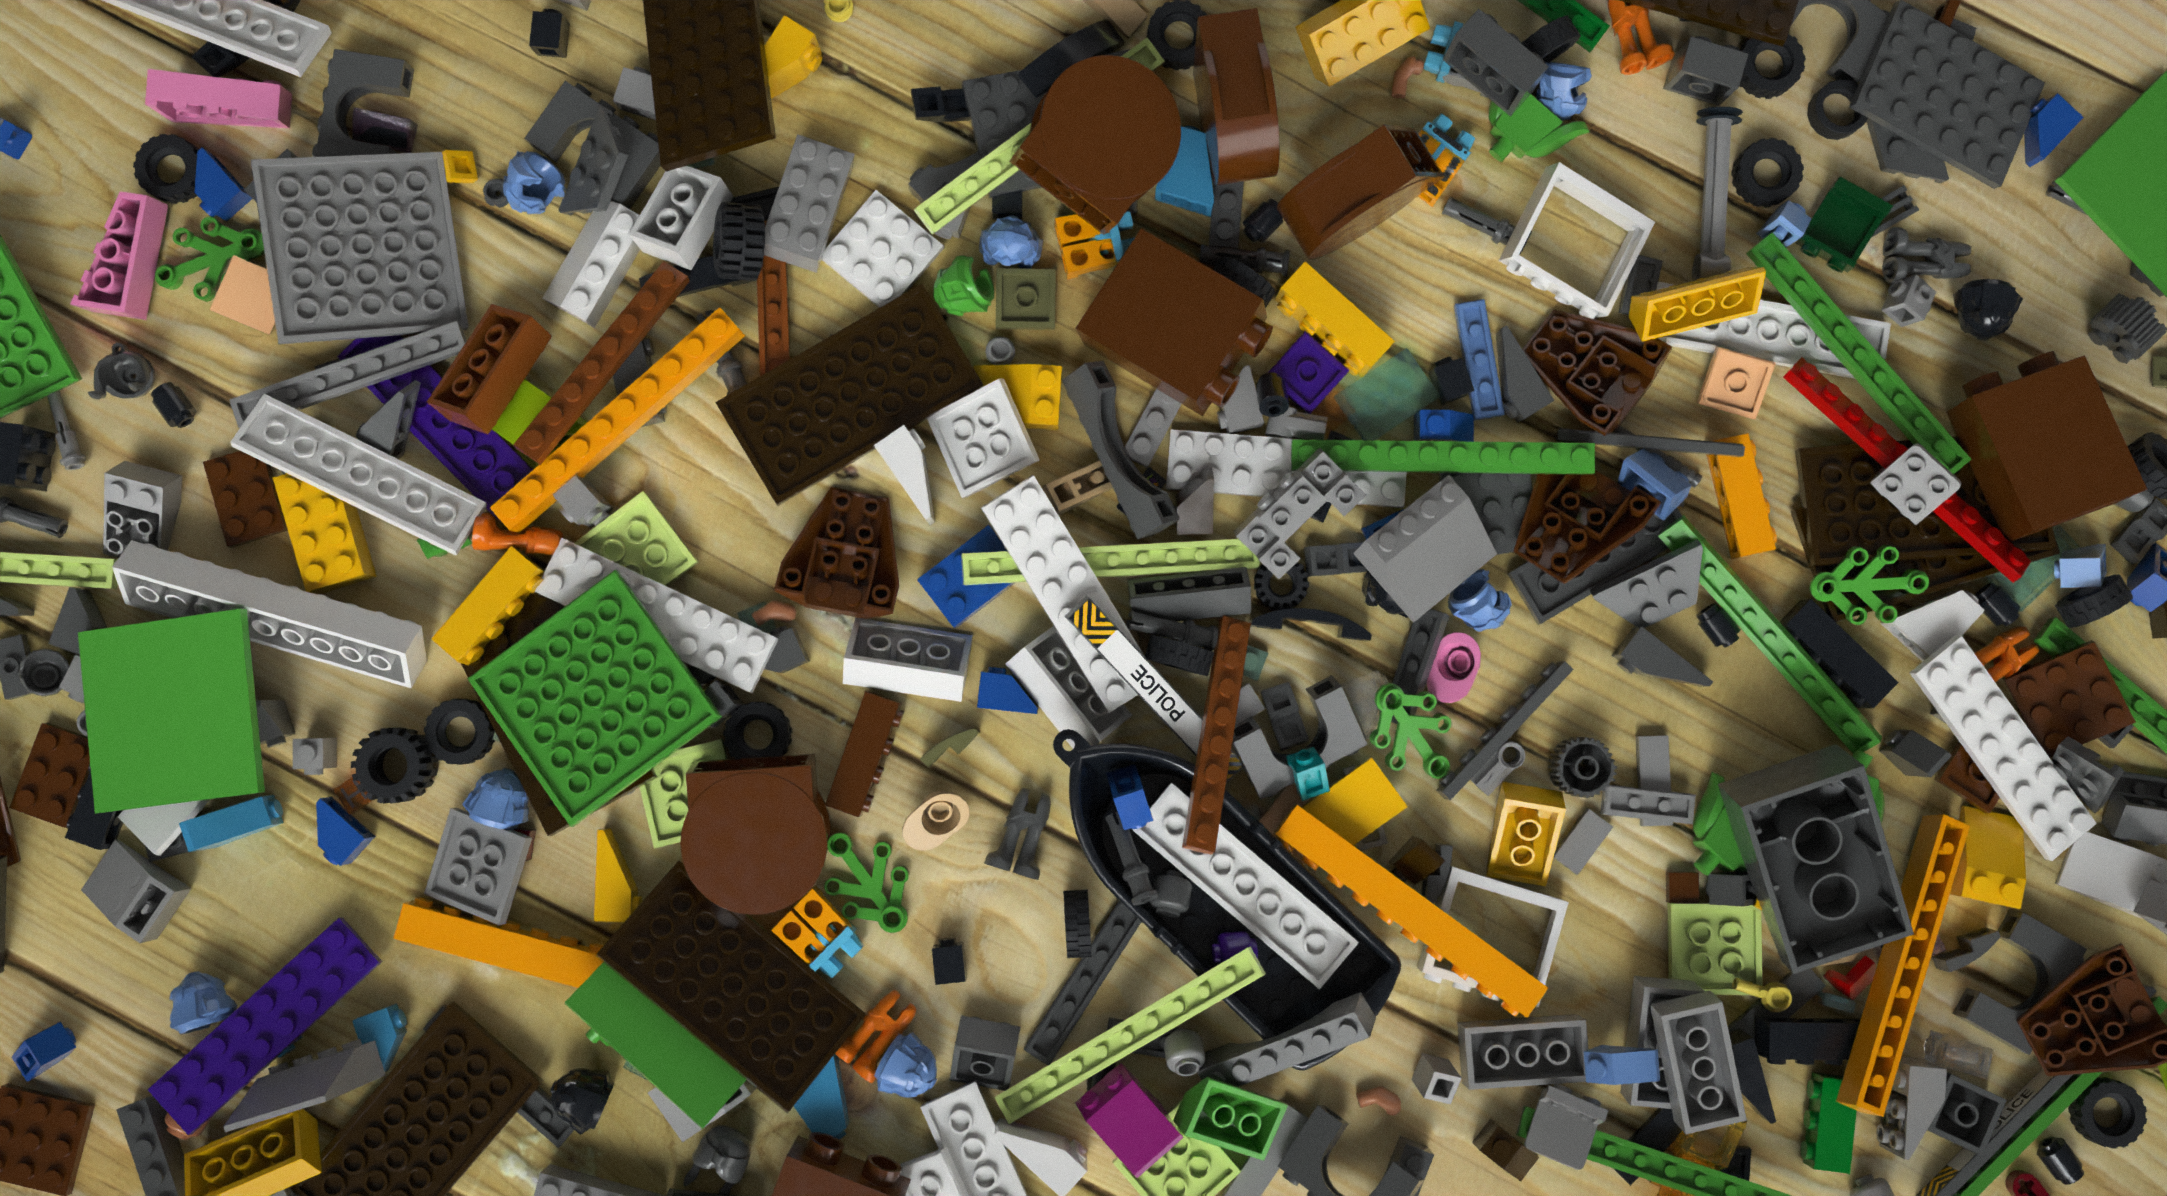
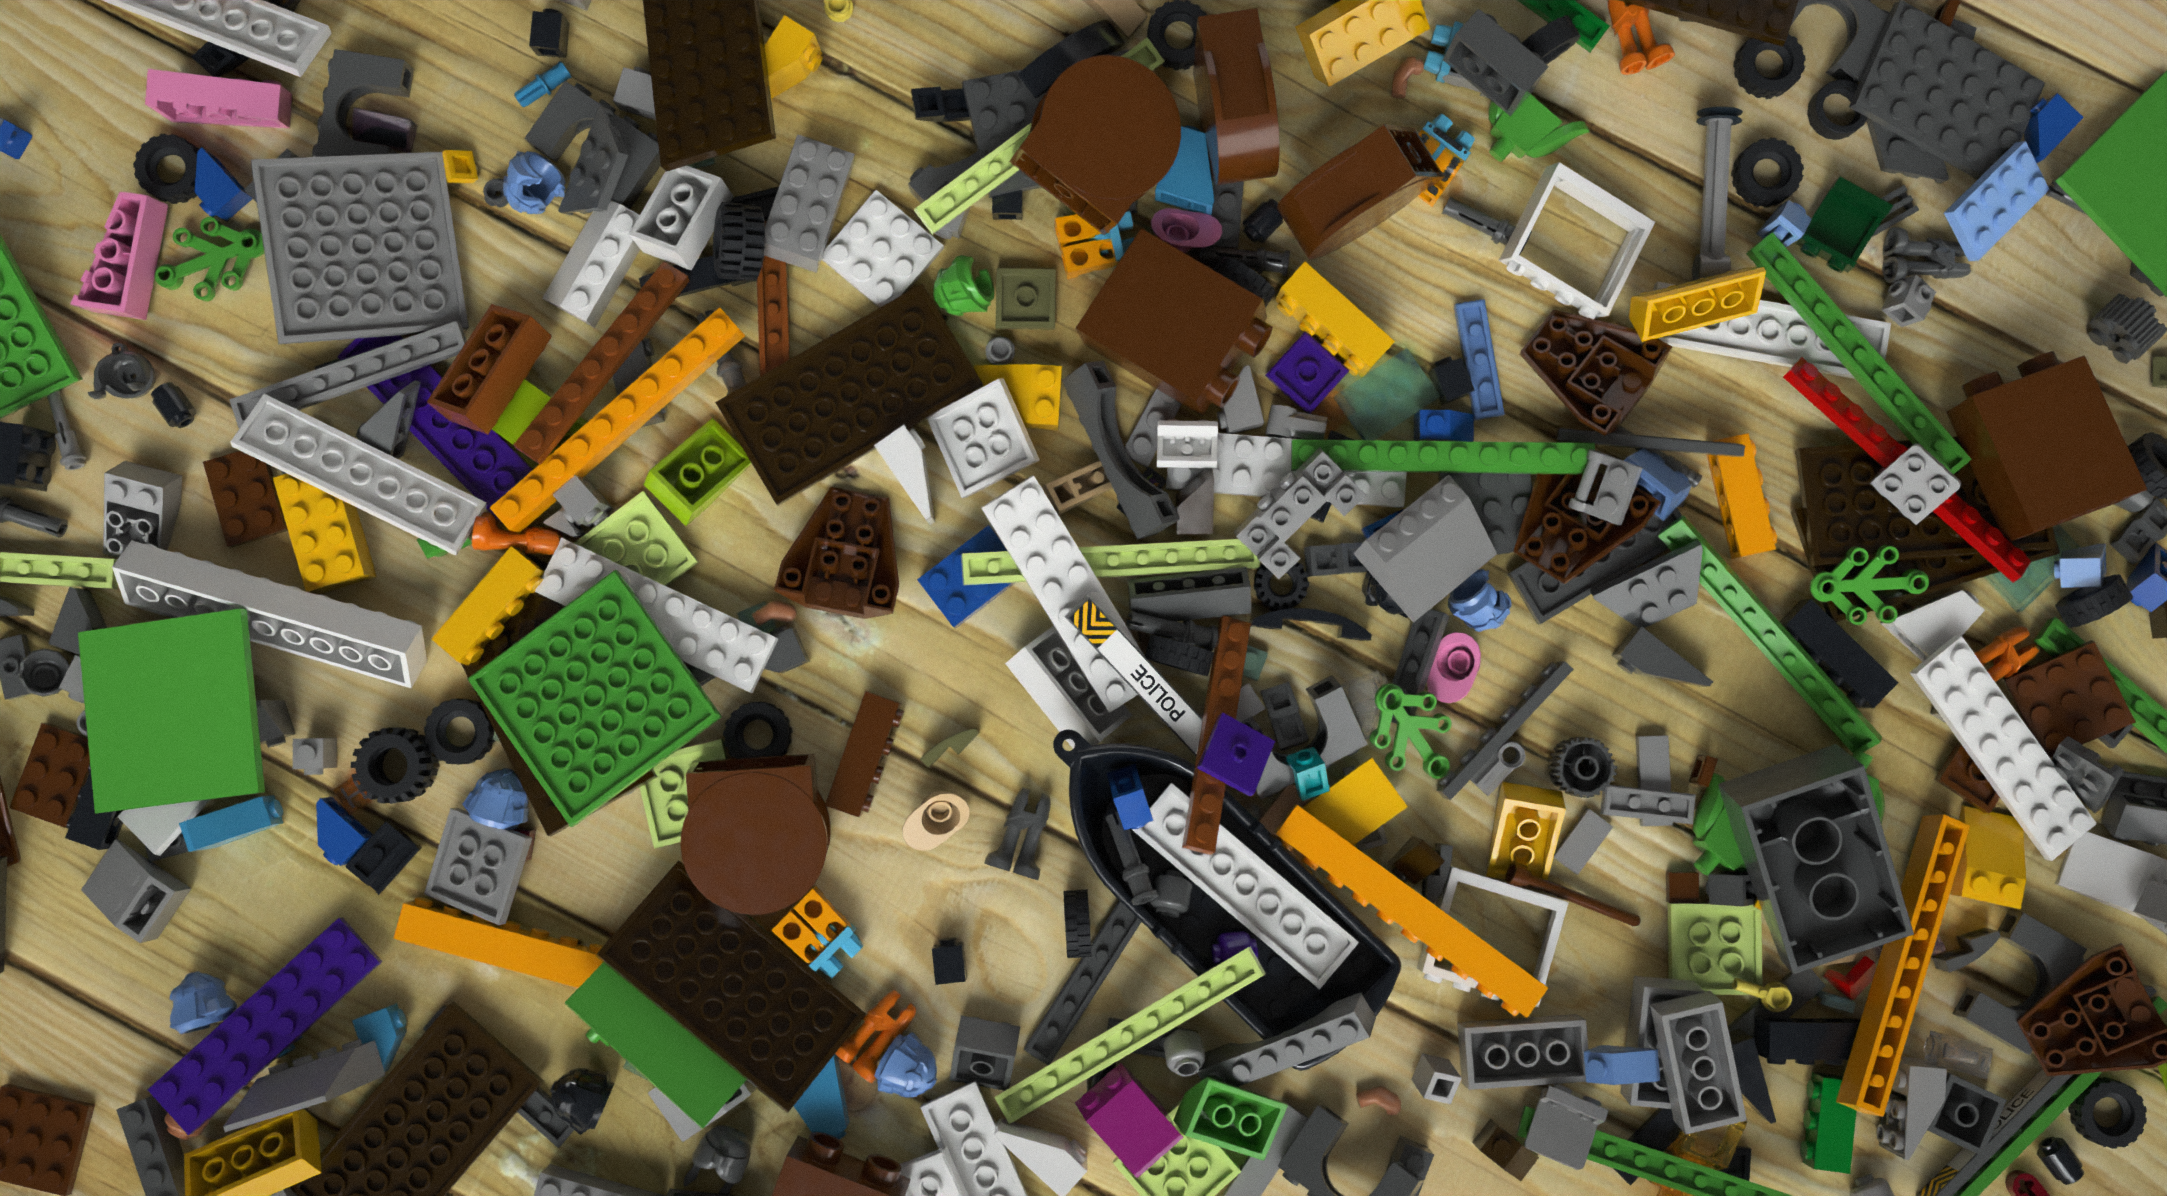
blue slope [12,1022,76,1082] -> none
light nougat tile [210,255,275,335] -> none
yellow slope [594,828,642,922] -> none
dark grey slope [705,681,744,727] -> none
bright green plant [824,832,909,933] -> none
white slope [843,618,973,702] -> none
blue slope [977,667,1038,714] -> none
medium blue helmet [979,215,1043,269] -> none
black brick [1256,372,1289,417] -> none
dark grey slope [1495,325,1554,423] -> none
medium blue helmet [1536,62,1592,121] -> none
dark grey plate [1618,255,1663,315] -> none
dark grey brick [1663,36,1749,106] -> none
light nougat tile [1696,346,1776,420] -> none
black brick [1696,602,1741,648] -> none
dark grey slope [1880,729,1952,778] -> none
black helmet [1952,279,2023,341] -> none
black brick [1974,582,2021,627] -> none
none -> black plate [345,820,422,895]
none -> dark azure axle [514,61,572,107]
none -> light grey slope [543,511,585,538]
none -> lime slope [643,418,752,526]
none -> bright pink piece [1151,208,1222,254]
none -> white bracket [1157,419,1218,468]
none -> dark purple plate [1197,713,1275,796]
none -> reddish brown piece [1505,861,1641,926]
none -> light grey plate [1568,449,1643,525]
none -> reddish brown tile [1689,755,1718,787]
none -> light blue plate [1944,141,2050,261]

